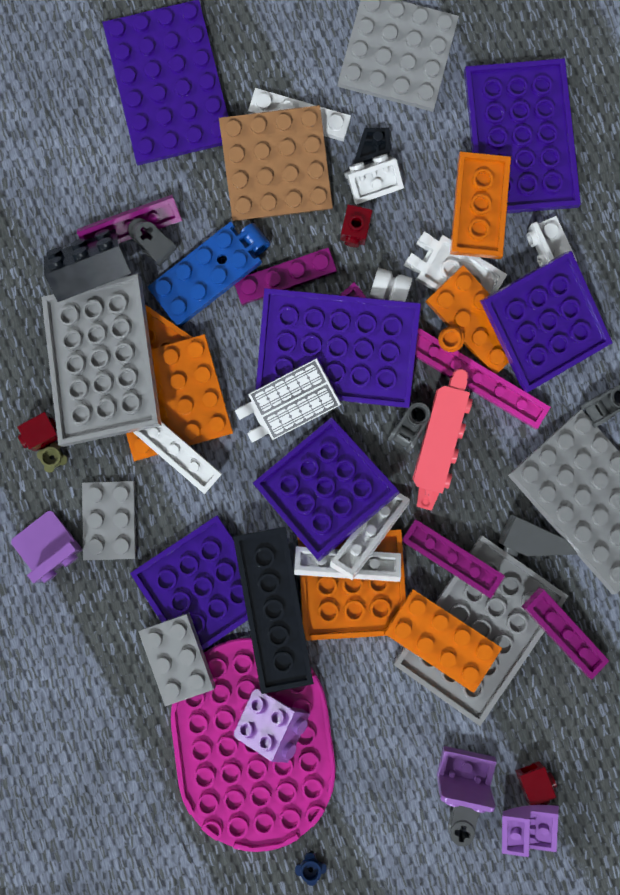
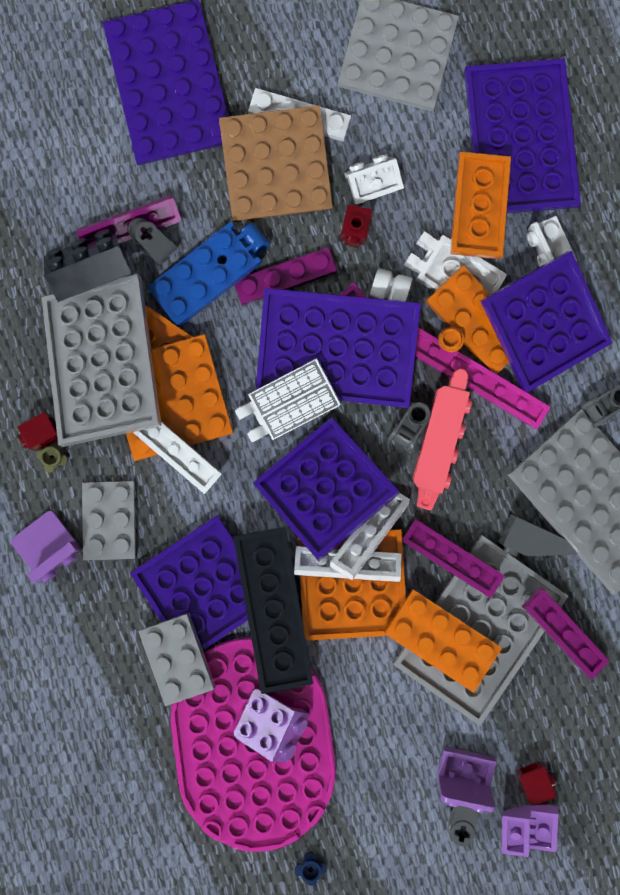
black piece [354,127,390,164] -> none

